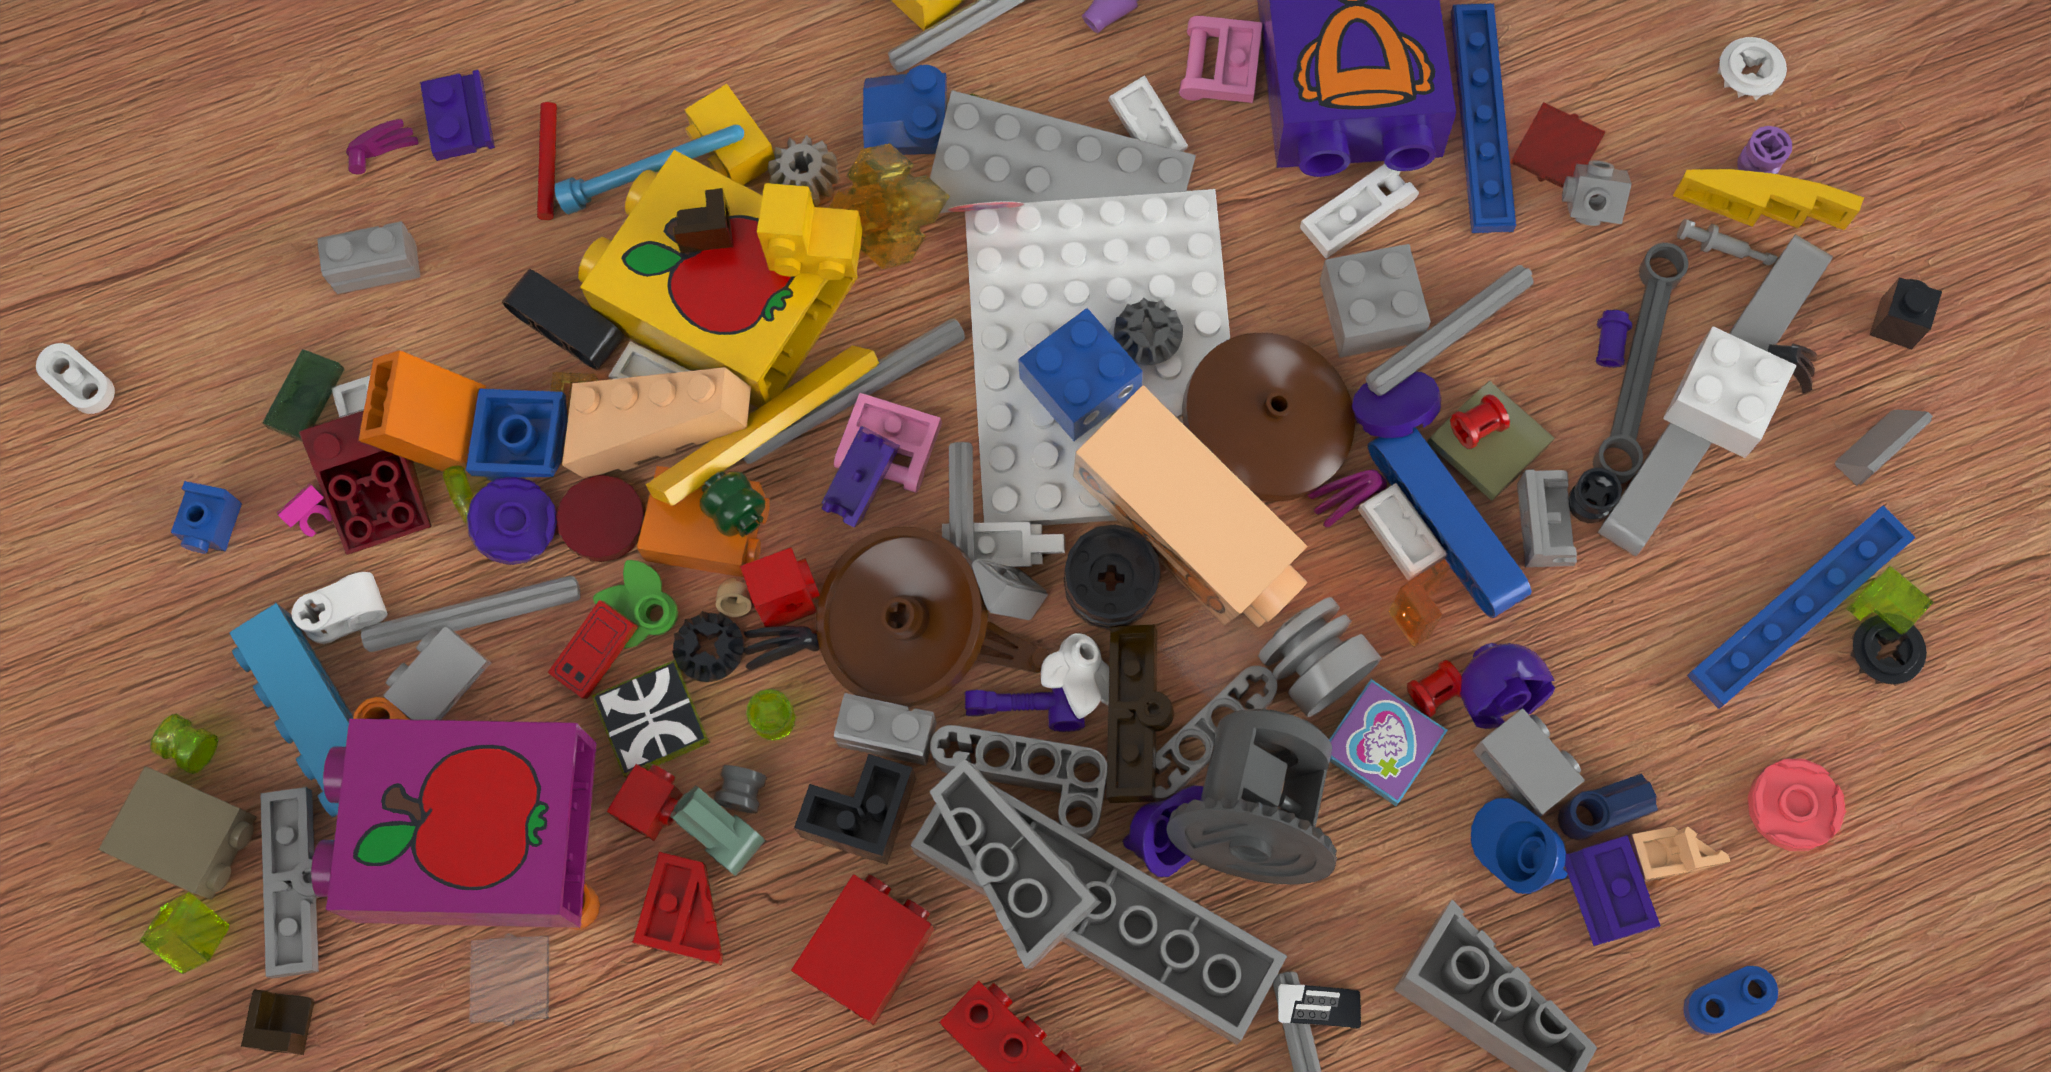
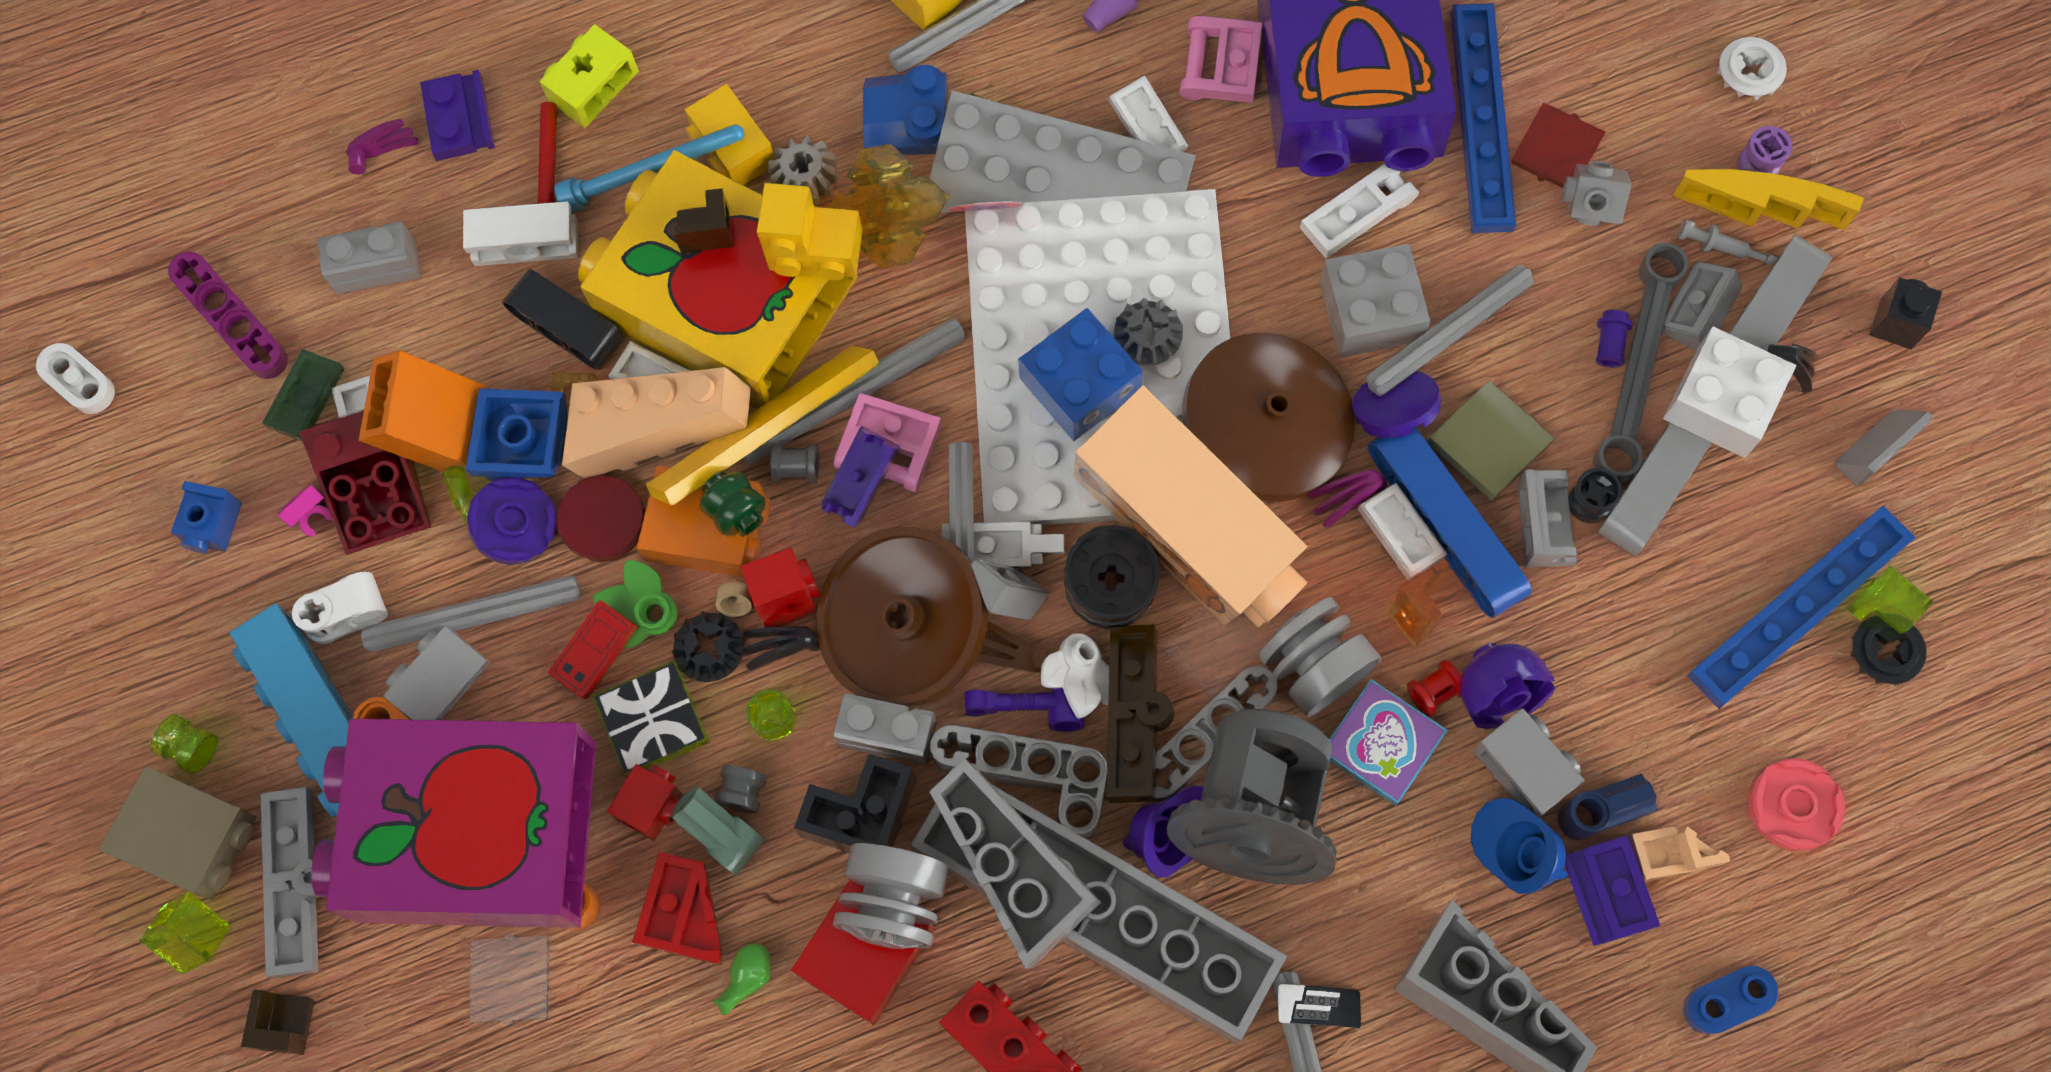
red bush [1450,394,1510,449] -> none
none -> magenta beam [168,251,288,379]
none -> white piece [463,202,578,266]
none -> neon yellow brick [539,24,639,128]
none -> bright green animal [714,943,771,1015]
none -> dark grey bush [771,443,819,483]
none -> light grey wheel [833,843,949,949]
none -> light grey slope [1662,261,1742,351]

